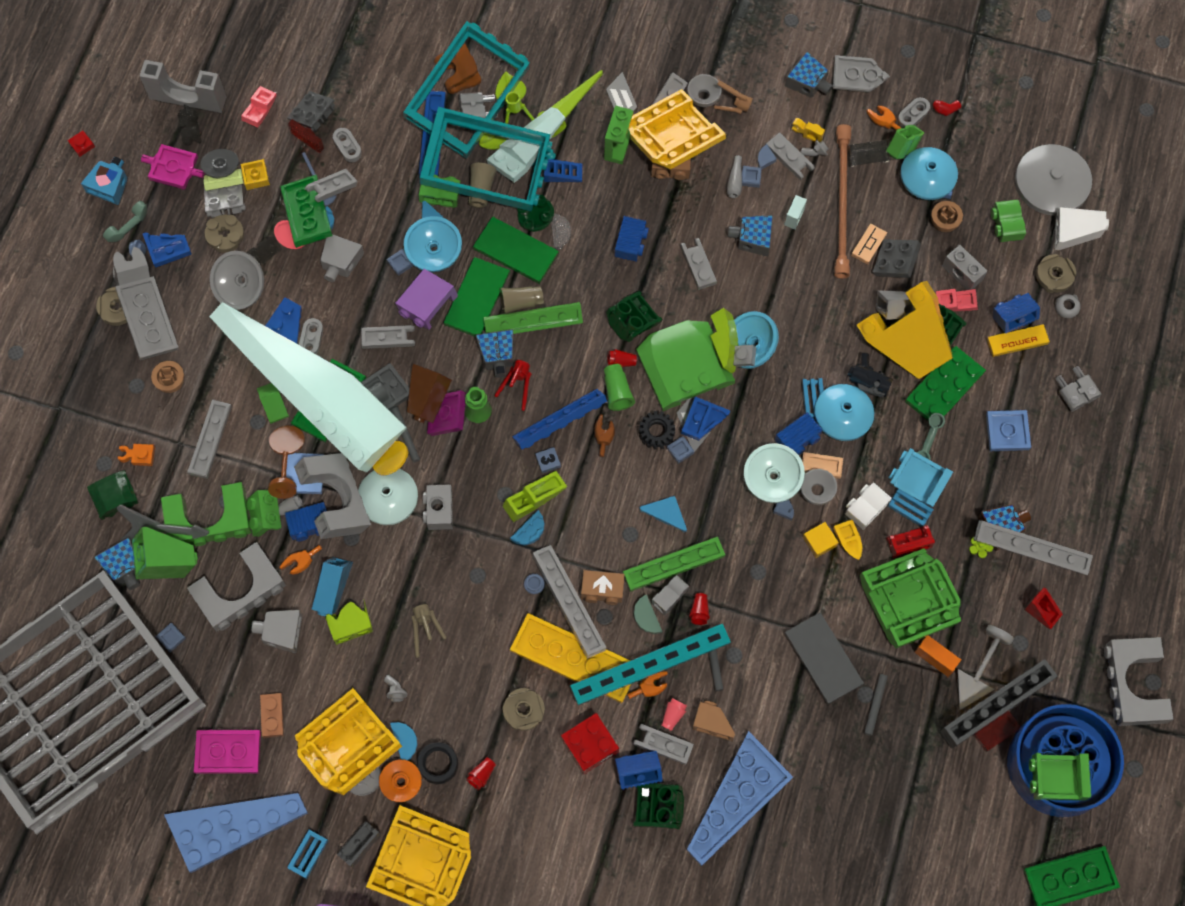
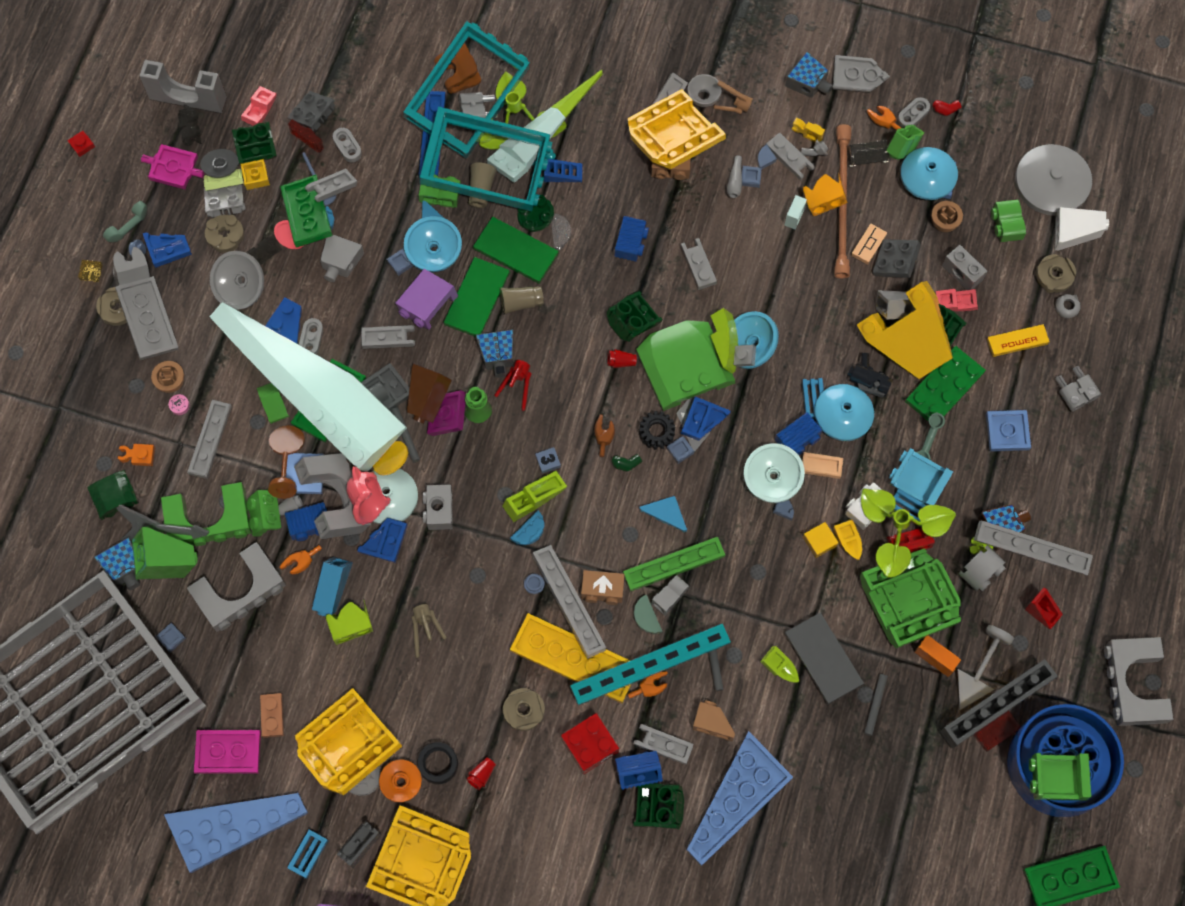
dark azure torso [81,157,127,205] -> none
light grey torso [252,610,303,653] -> none
light grey plate [384,675,408,702] -> none
dark azure tile [390,722,418,761] -> none
bright green plate [484,302,583,334] -> none
blue plate [512,389,607,449] -> none
bright green panel [604,105,633,165] -> none
bright green plant [604,364,635,411] -> none
light grey sticker [606,72,637,111] -> none
coral cone [661,698,687,731] -> none
red cone [689,593,710,625] -> none
torso [728,215,773,256] -> none
light grey piece [801,469,837,505] -> none
blue brick [993,293,1040,334] -> none
none -> clear yellow tile [78,260,103,282]
none -> bright pink tile [168,394,190,415]
none -> dark green slope [232,122,277,165]
none -> coral hair [346,467,391,525]
none -> blue wing [357,518,408,563]
none -> dark green arm [611,454,643,472]
none -> lime plate [760,646,799,682]
none -> light orange piece [803,173,848,216]
none -> lime plant [861,489,956,578]
none -> light grey brick [959,545,1006,591]

